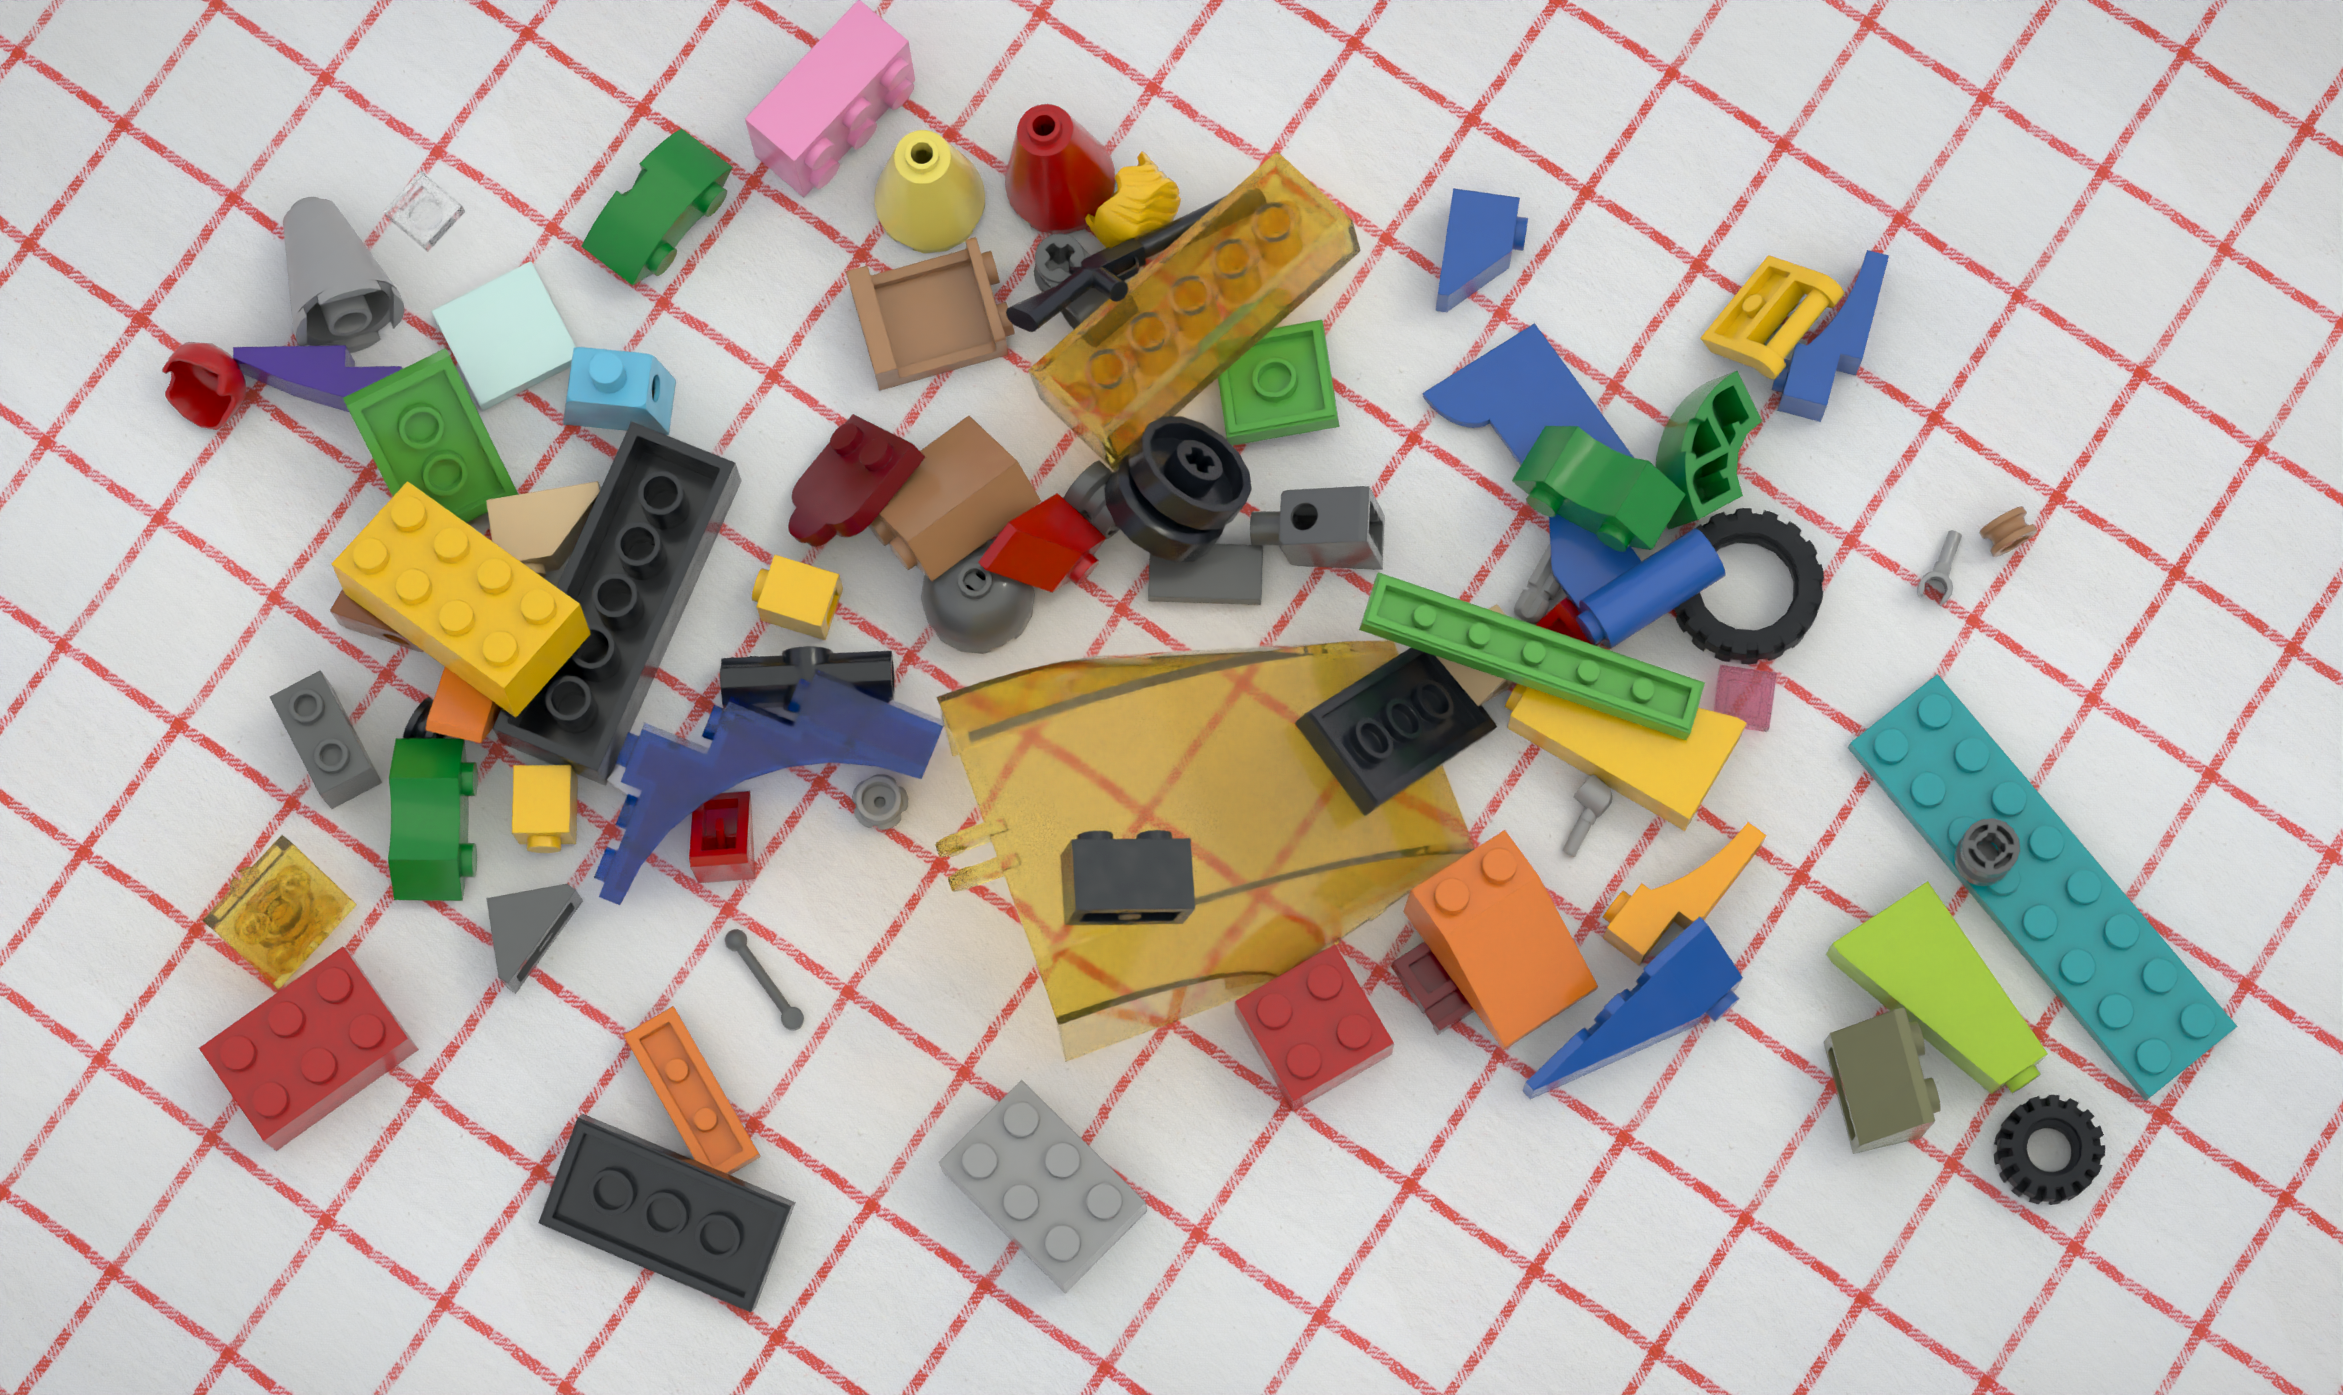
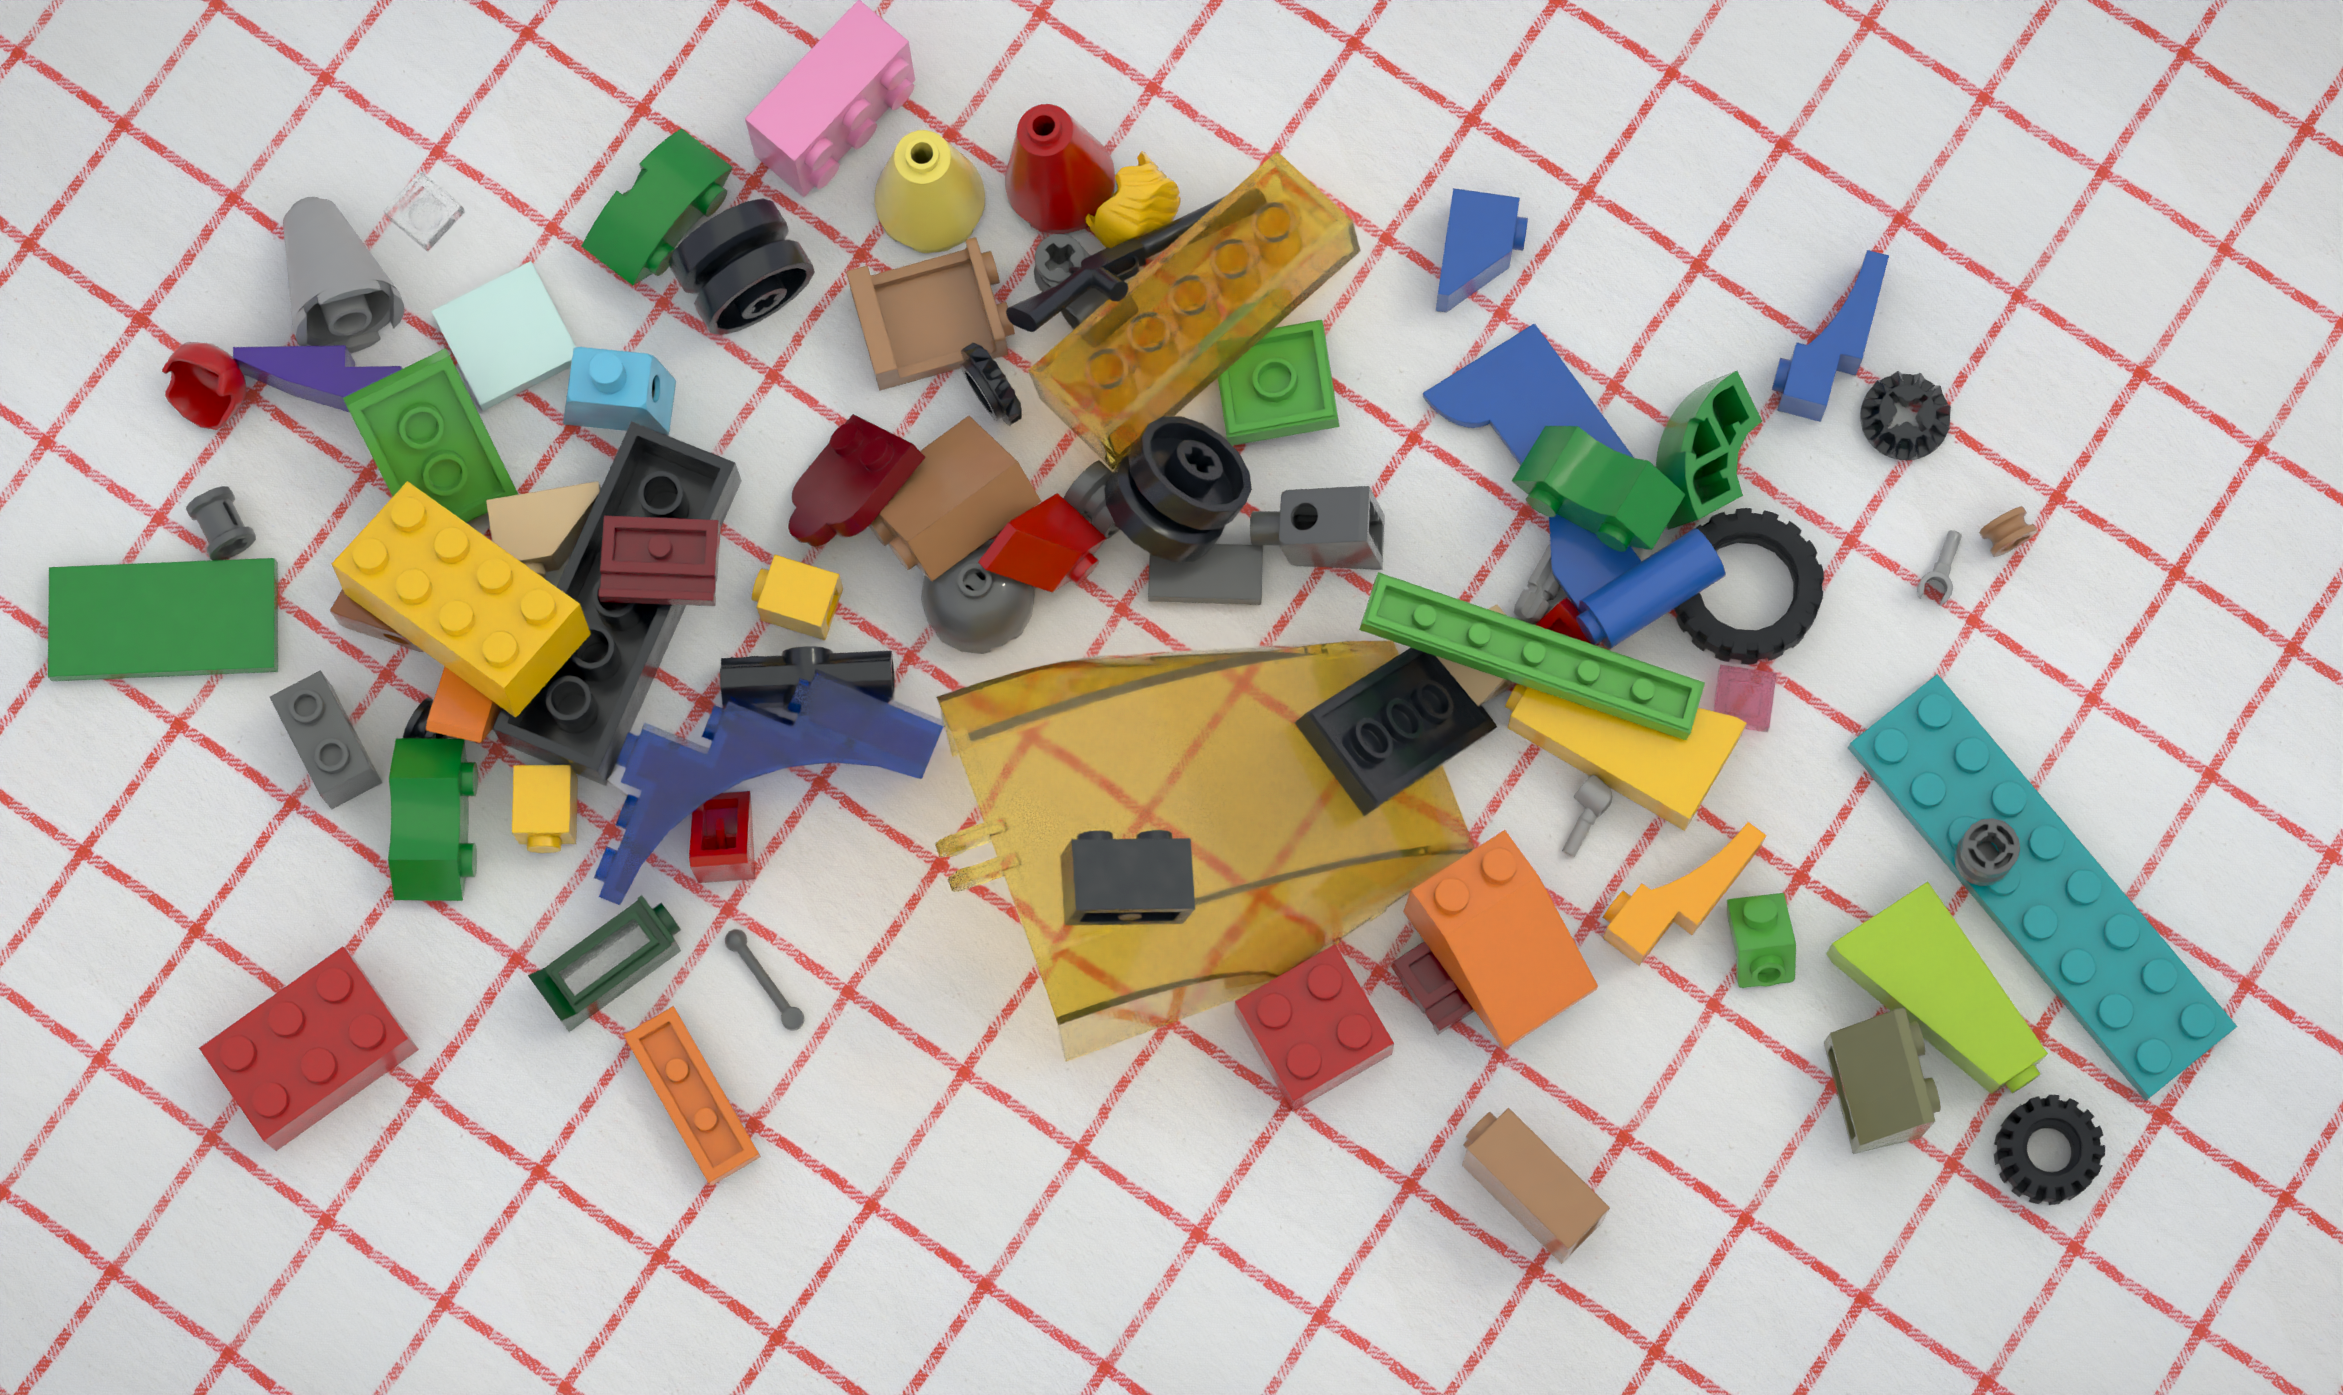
clear yellow plate [202,835,357,990] -> none
dark grey slope [486,884,583,994] -> none
black tile [538,1114,796,1312] -> none
light grey plate [852,774,908,830] -> none
light grey brick [939,1080,1147,1294] -> none
blue wedge [1523,916,1743,1100] -> none
yellow plate [1700,255,1844,380] -> none
none -> green tile [48,558,278,681]
none -> dark grey bush [186,486,256,560]
none -> dark green window [528,895,681,1032]
none -> dark red plate [598,516,721,606]
none -> black wheel [668,198,815,335]
none -> black gear [960,343,1022,426]
none -> medium nougat brick [1462,1108,1610,1264]
none -> bright green bracket [1727,893,1796,988]
none -> black gear [1860,371,1951,460]

